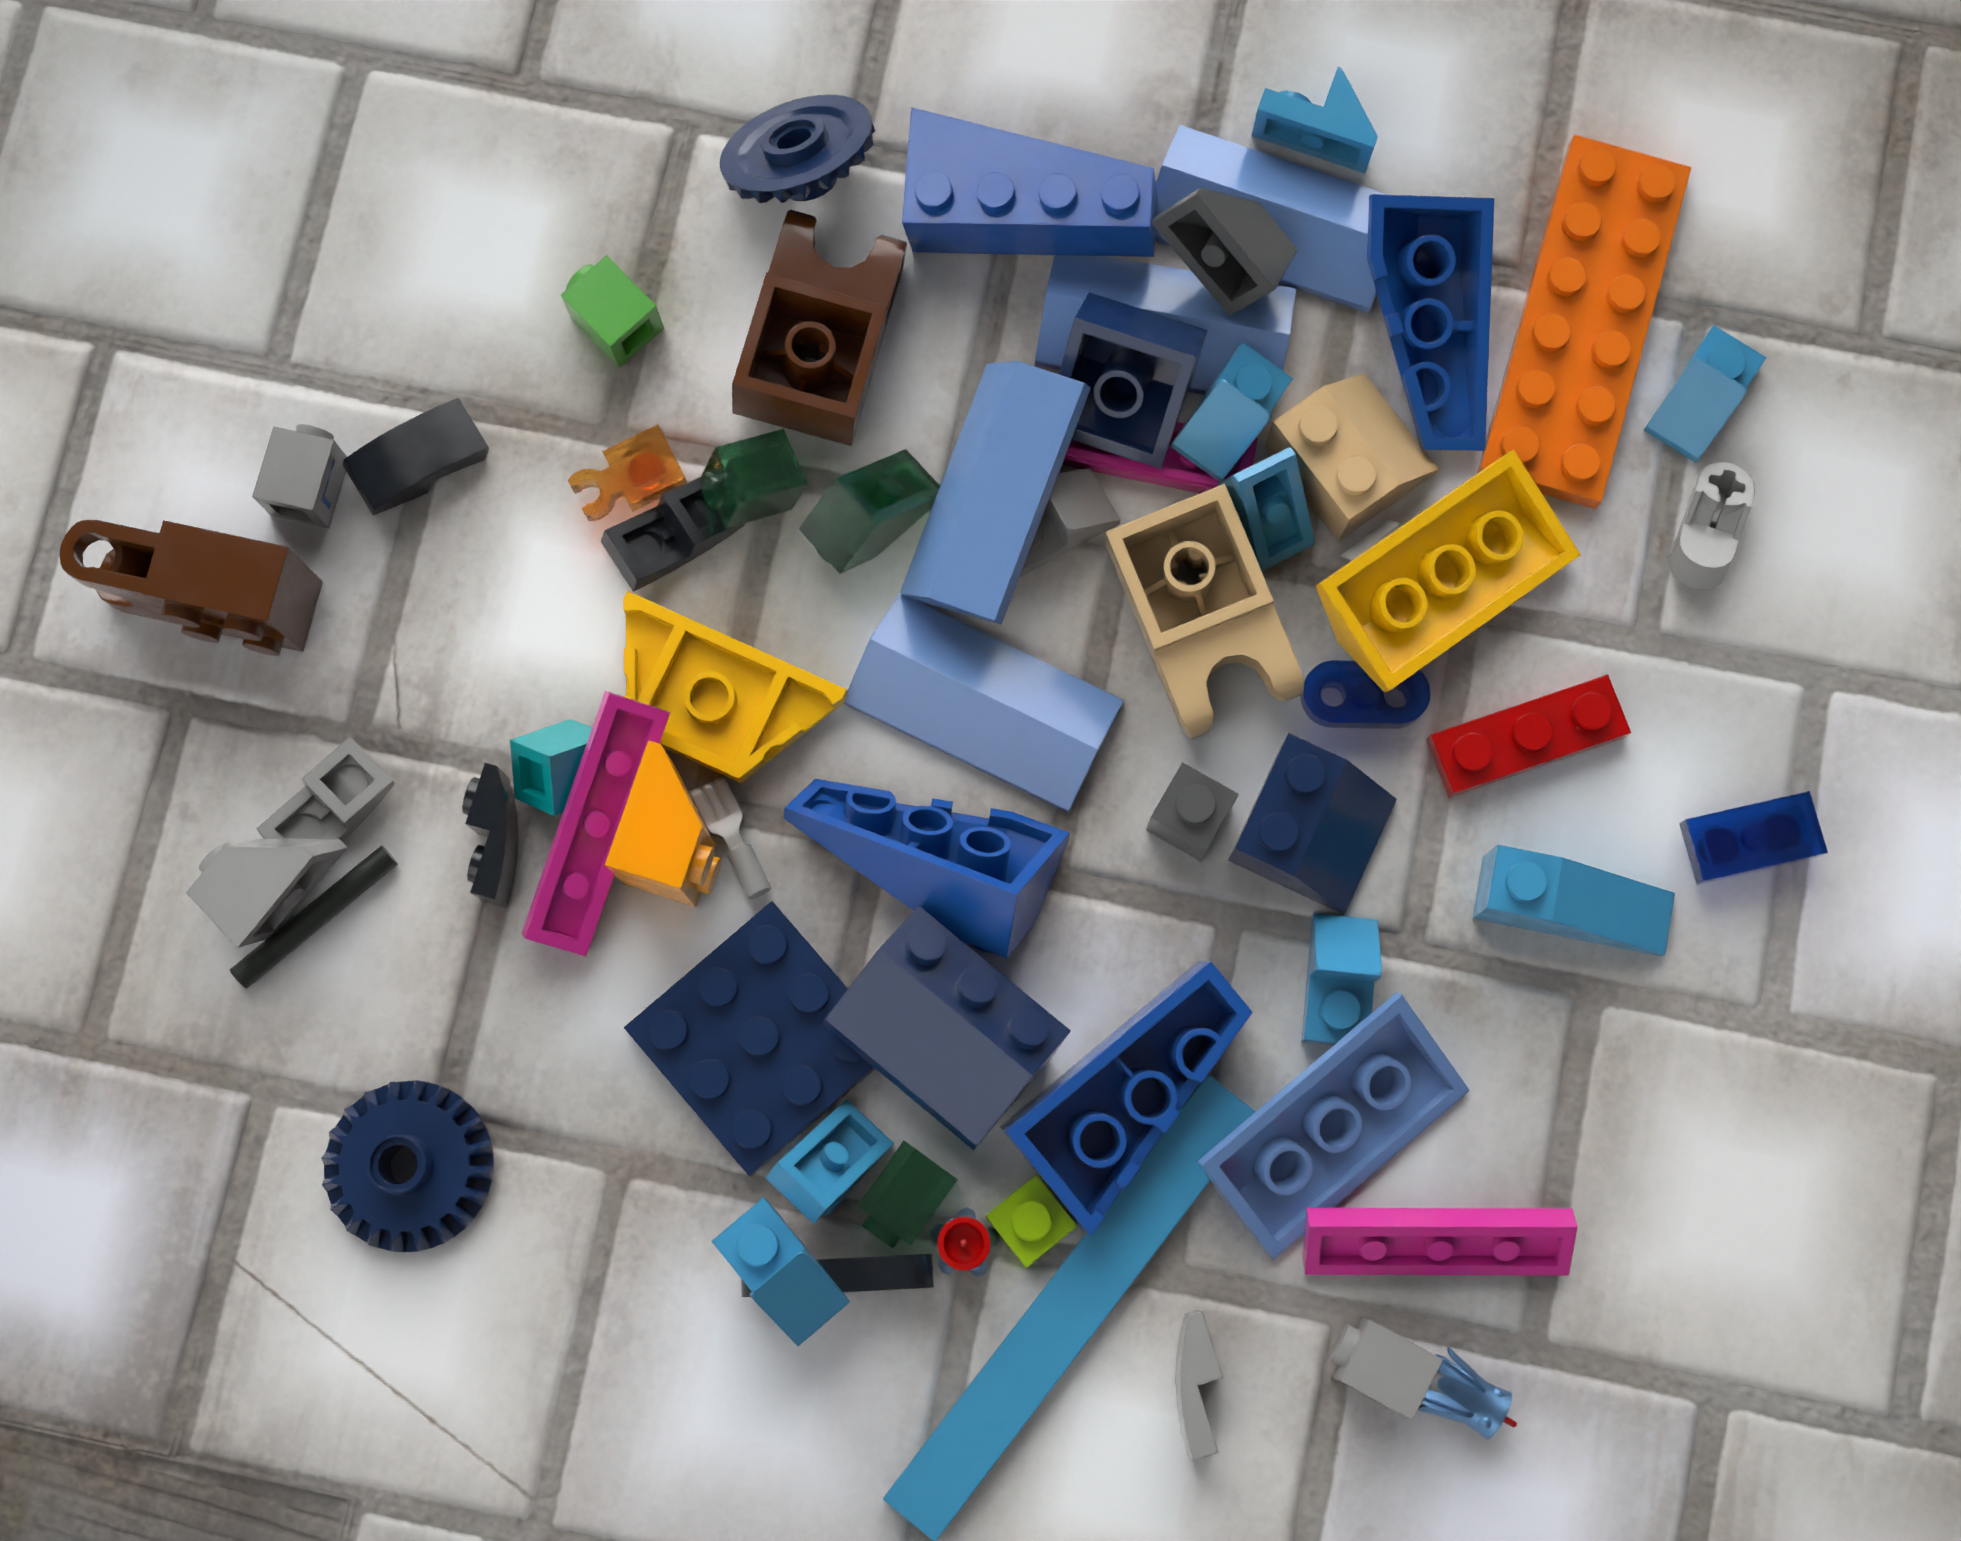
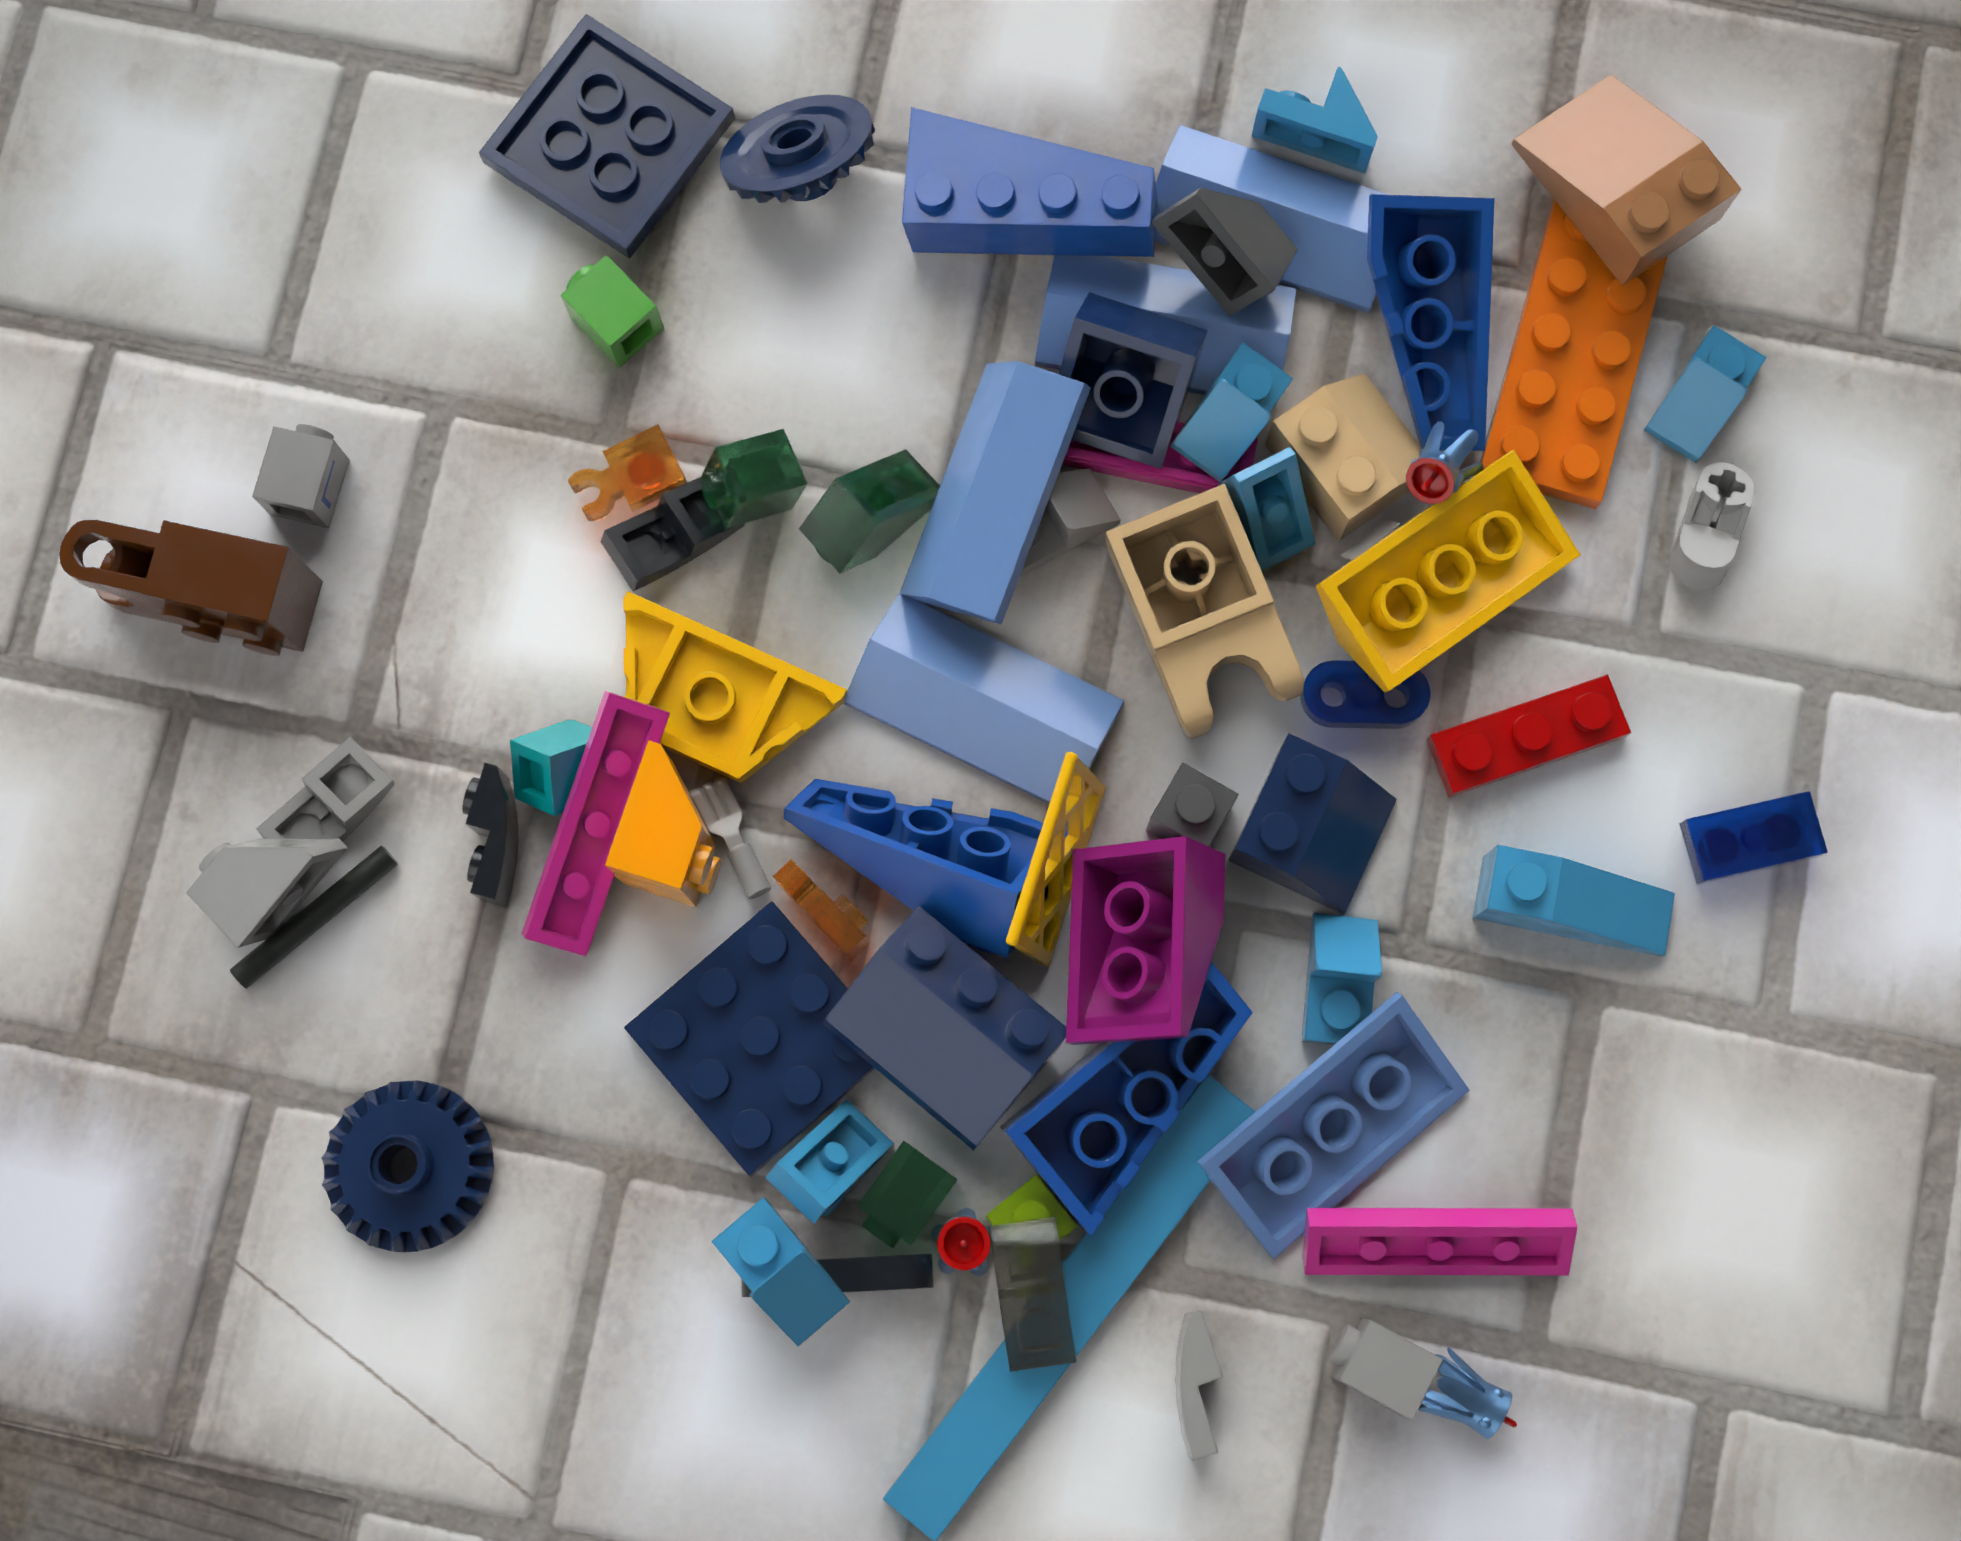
black slope [343,398,489,516] -> none
reddish brown brick [732,210,907,446] -> none
none -> dark blue plate [479,14,735,259]
none -> clear orange plate [773,859,870,961]
none -> clear smoke slope [990,1217,1077,1372]
none -> yellow window [1006,752,1106,967]
none -> magenta slope [1066,836,1226,1045]
none -> piece [1406,422,1484,504]
none -> medium nougat slope [1511,74,1742,286]

